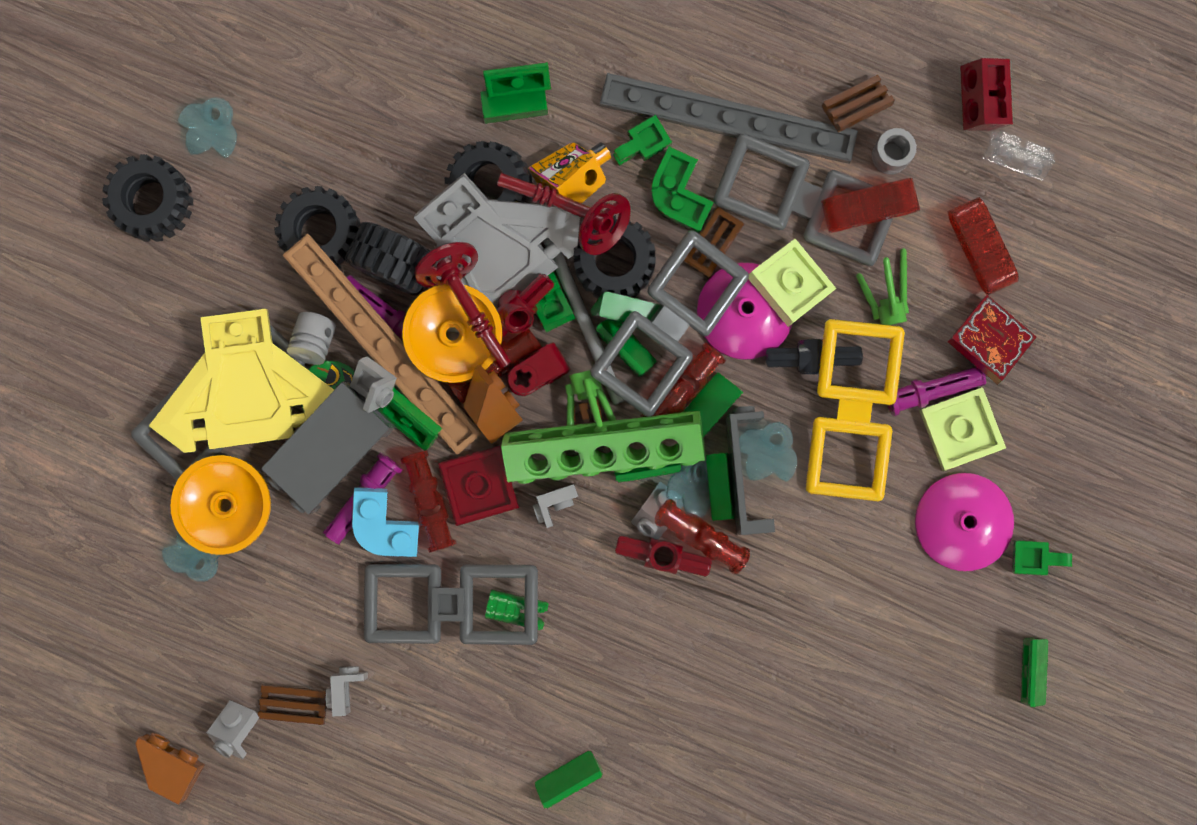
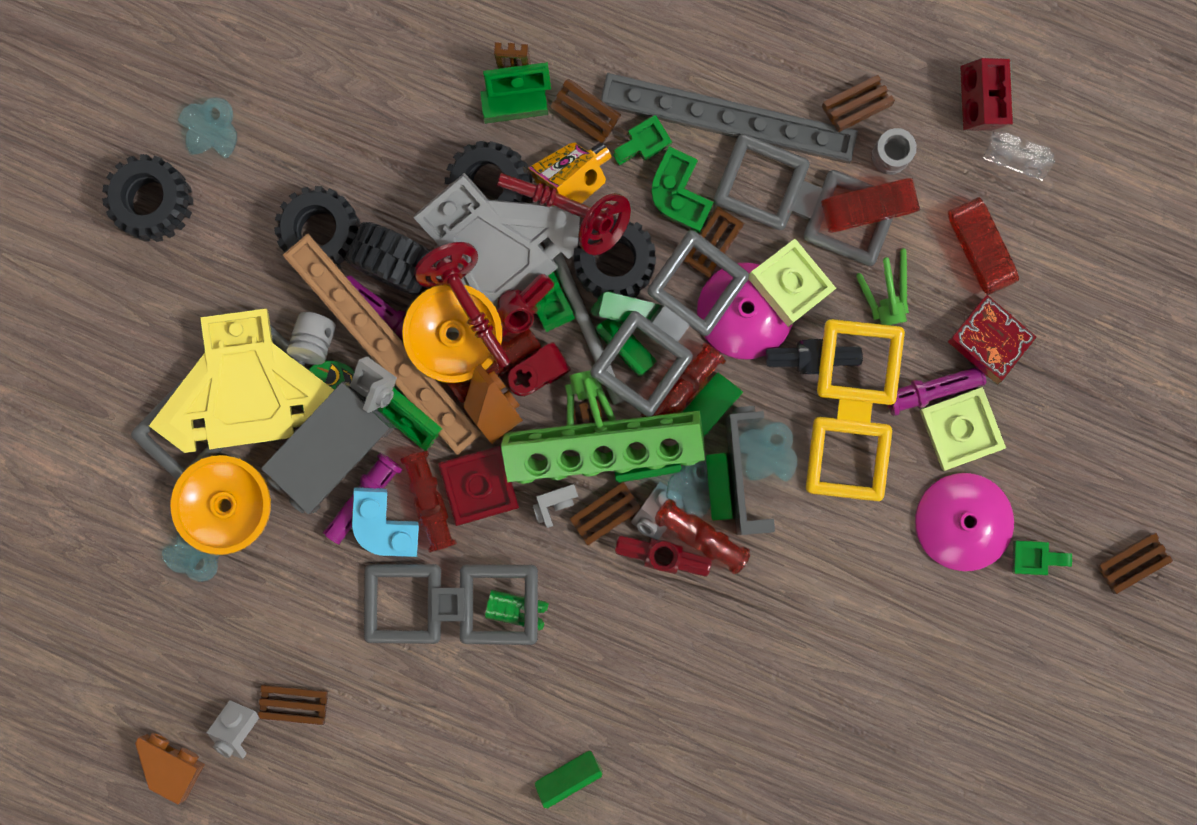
light grey bracket [326,666,368,717] -> none
green slope [1020,637,1049,707] -> none
none -> reddish brown tile [494,42,531,69]
none -> reddish brown tile [550,79,621,143]
none -> reddish brown tile [570,482,641,545]
none -> reddish brown tile [1097,533,1173,594]

